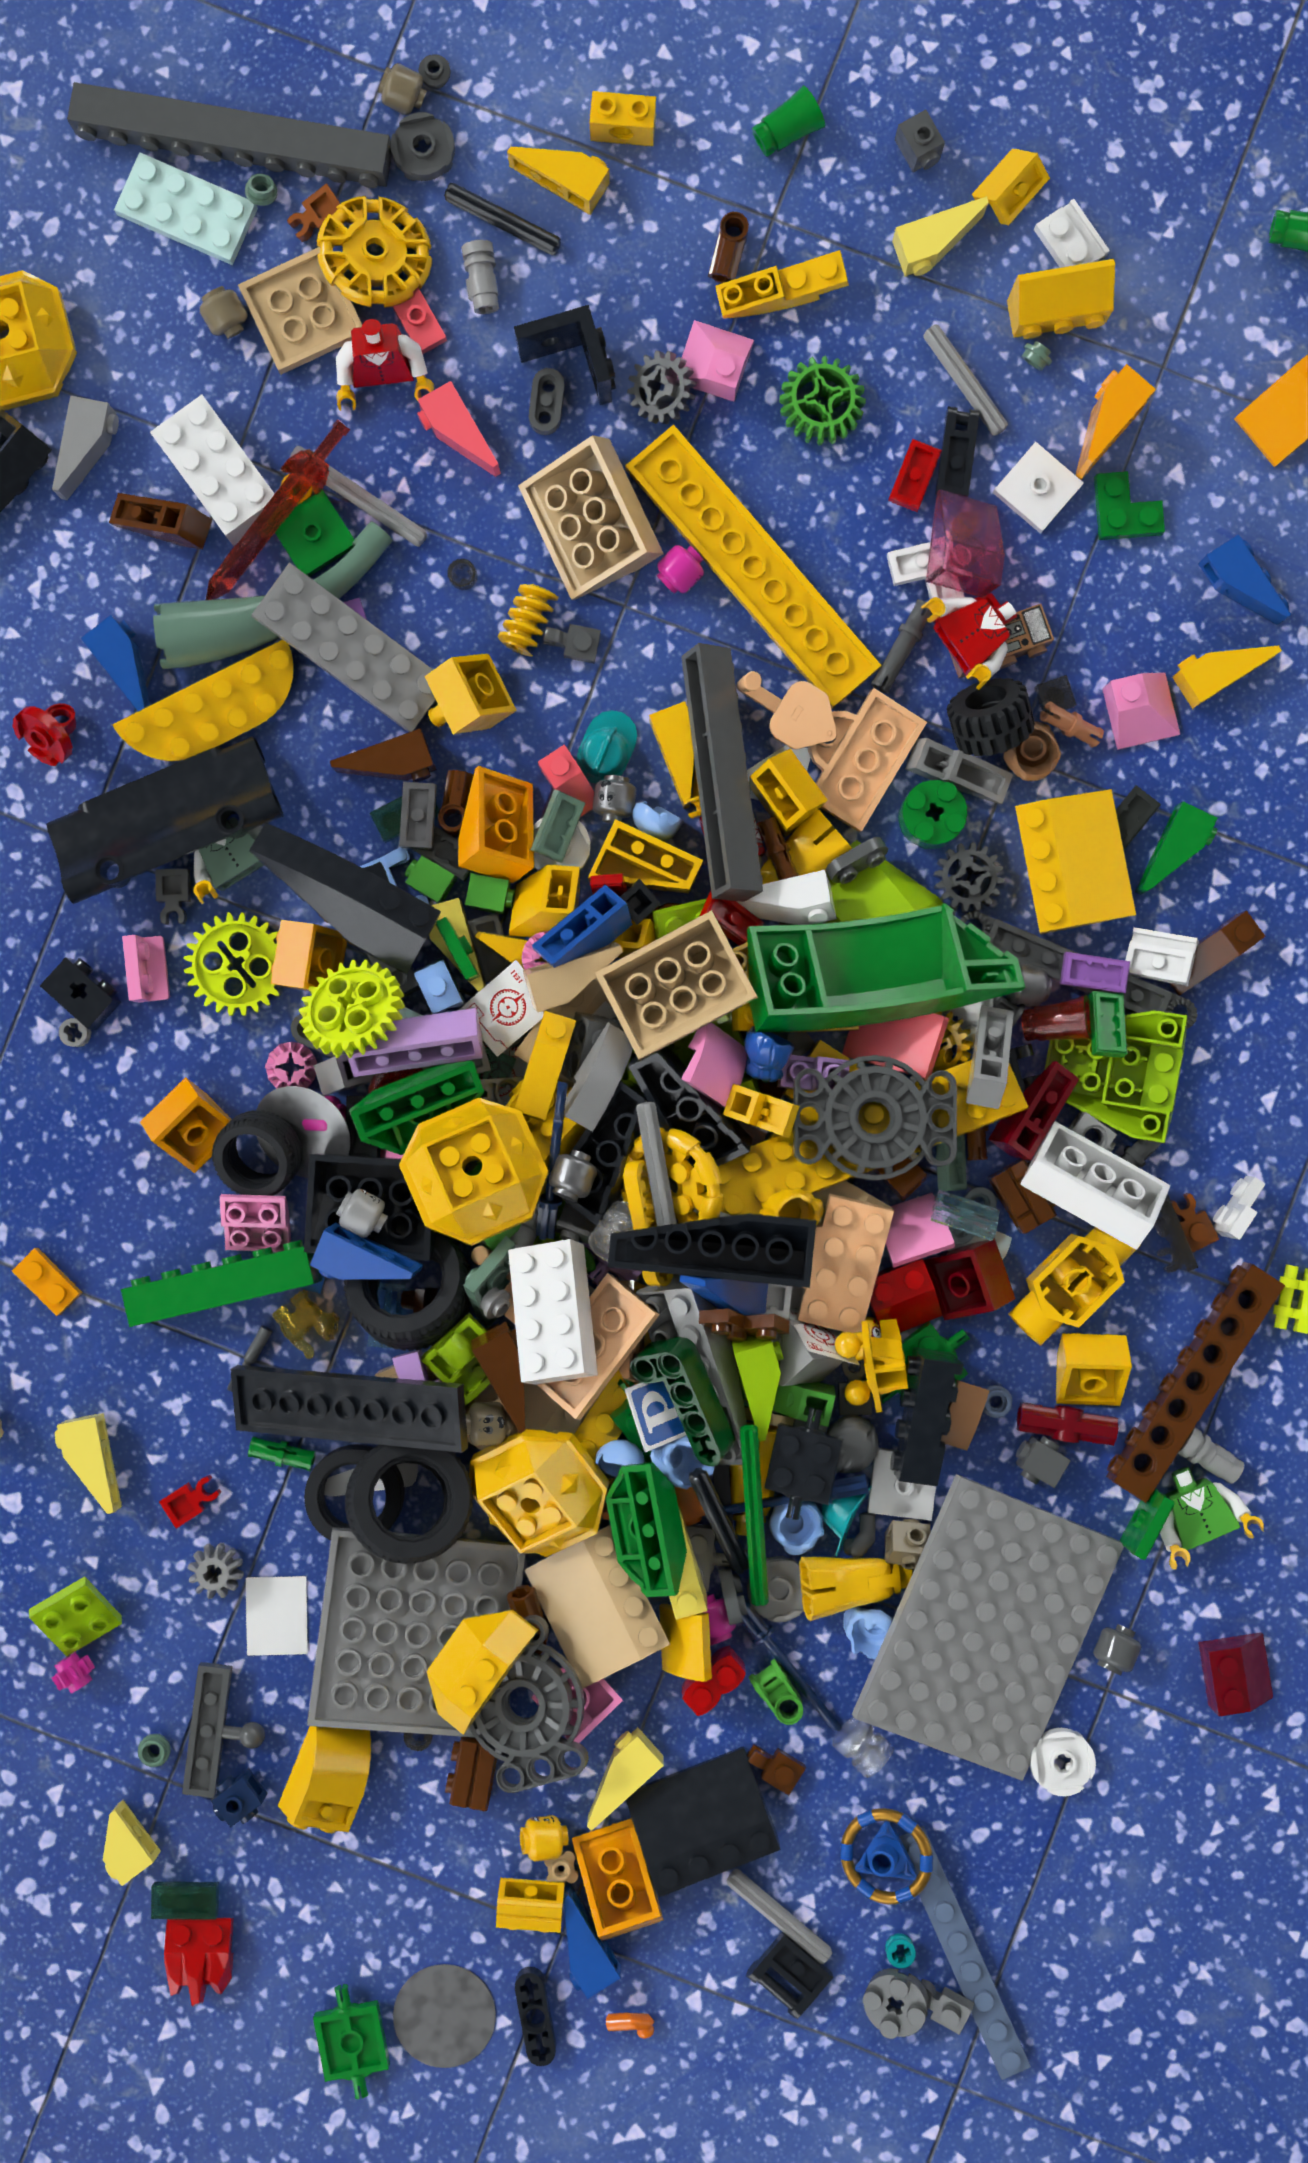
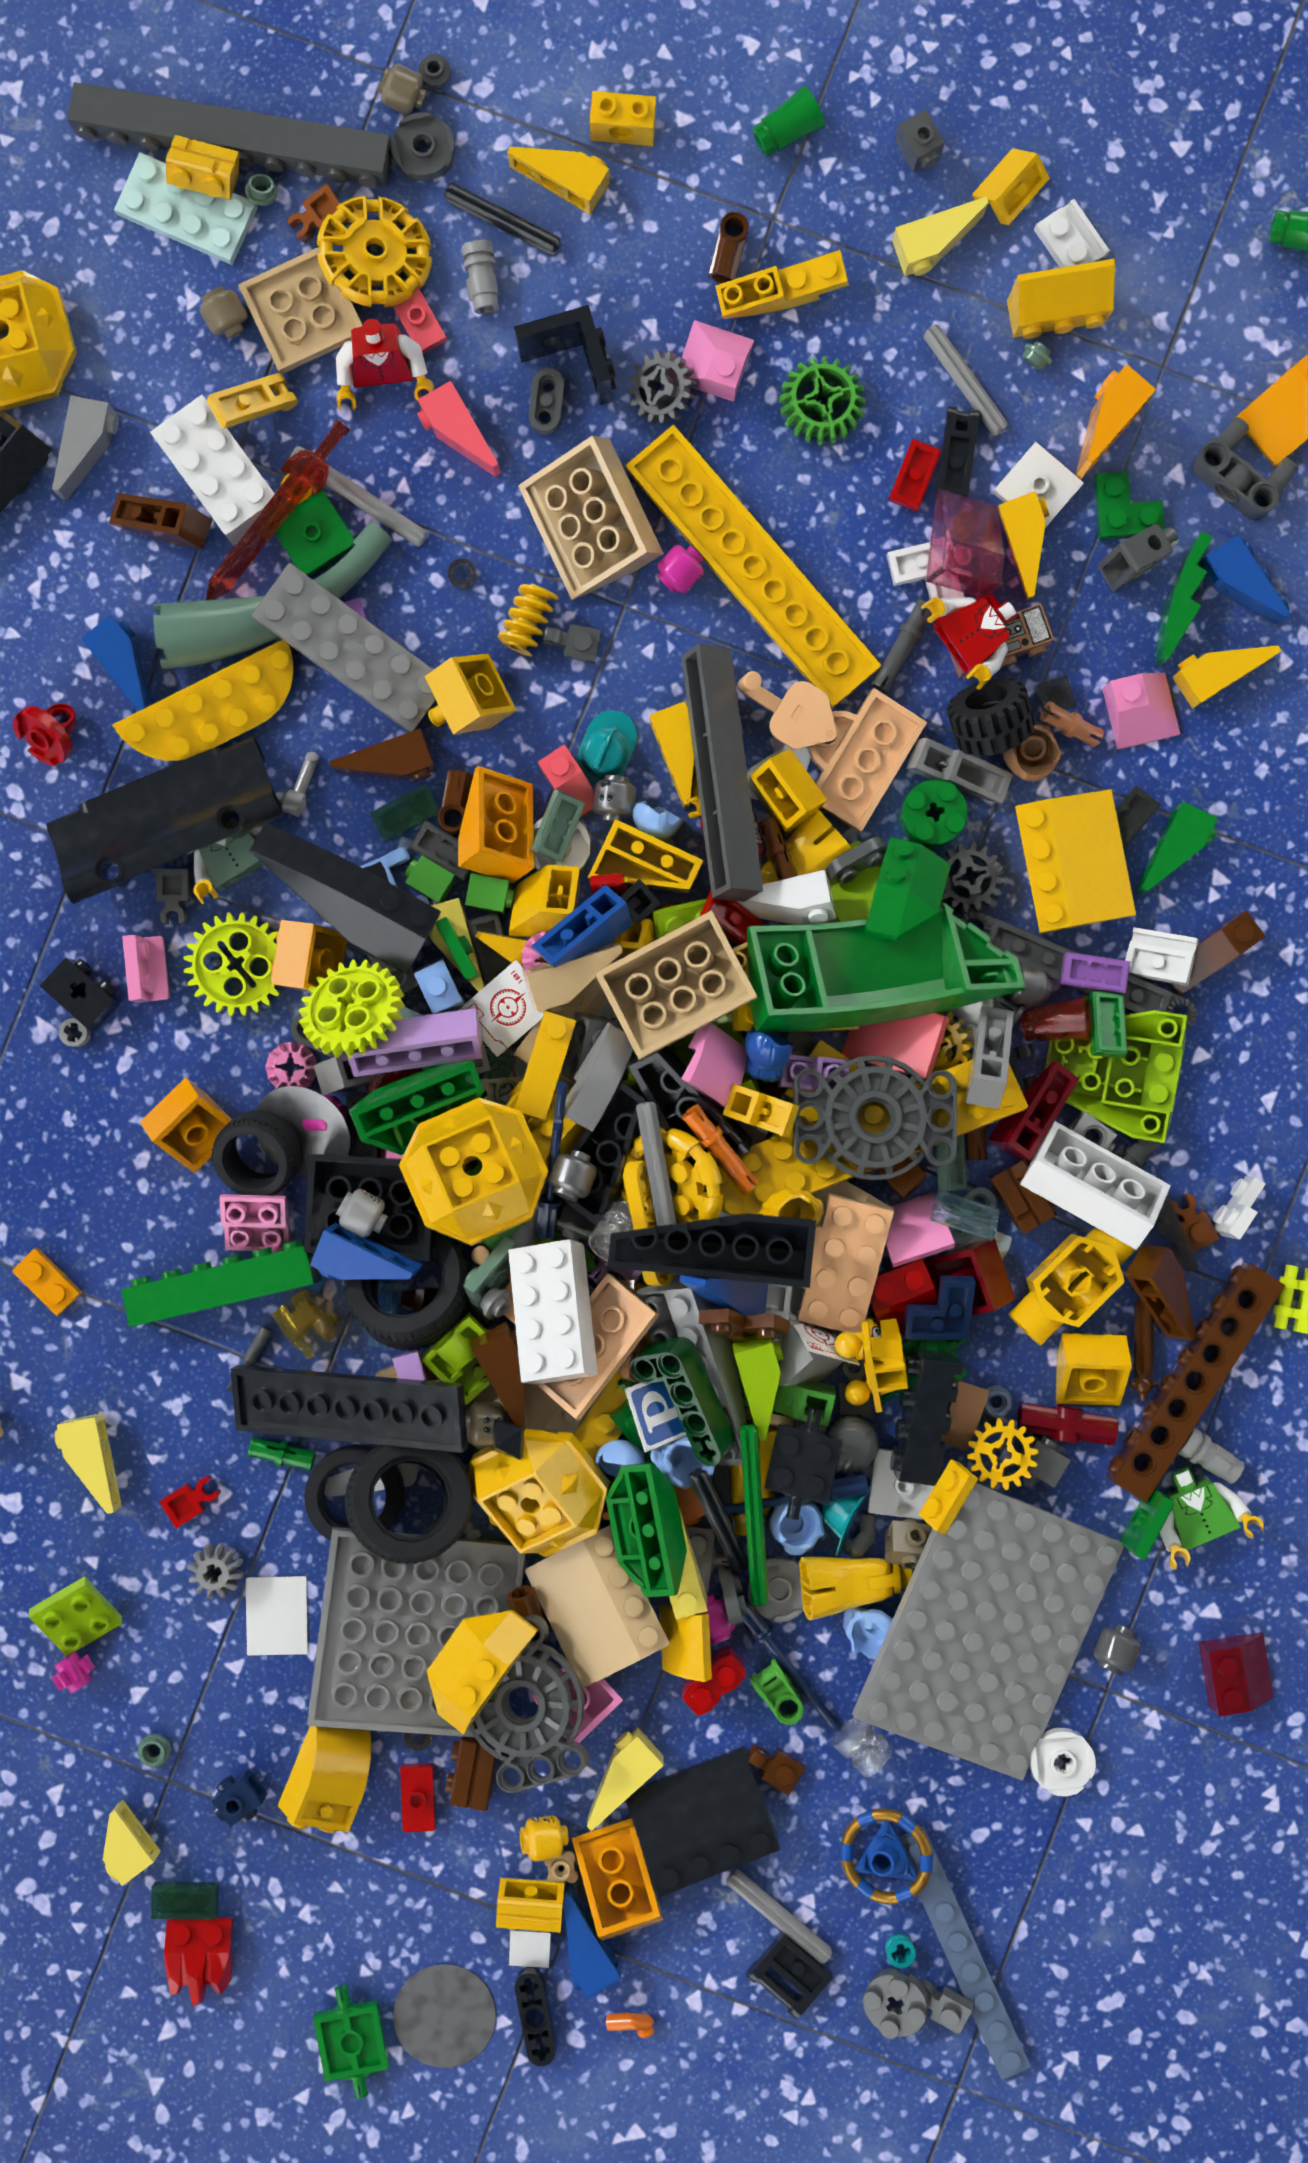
dark grey plate [182,1662,265,1798] -> none
flat silver plate [399,782,437,850] -> none
none -> yellow brick [166,135,239,200]
none -> yellow plate [206,373,299,429]
none -> light grey piece [276,752,320,817]
none -> red plate [400,1763,436,1832]
none -> black slope [493,1419,524,1460]
none -> white sticker [509,1930,551,1968]
none -> orange pin [682,1104,758,1194]
none -> green wedge [864,836,951,941]
none -> dark blue plate [902,1276,976,1340]
none -> yellow plate [919,1459,978,1534]
none -> yellow gear [967,1418,1039,1491]
none -> yellow slope [998,491,1049,601]
none -> dark grey torso [1097,524,1179,592]
none -> reddish brown slope [1125,1245,1196,1341]
none -> reddish brown wheel [1130,1286,1156,1401]
none -> green slope [1155,531,1213,667]
none -> dark grey piece [1192,417,1299,520]

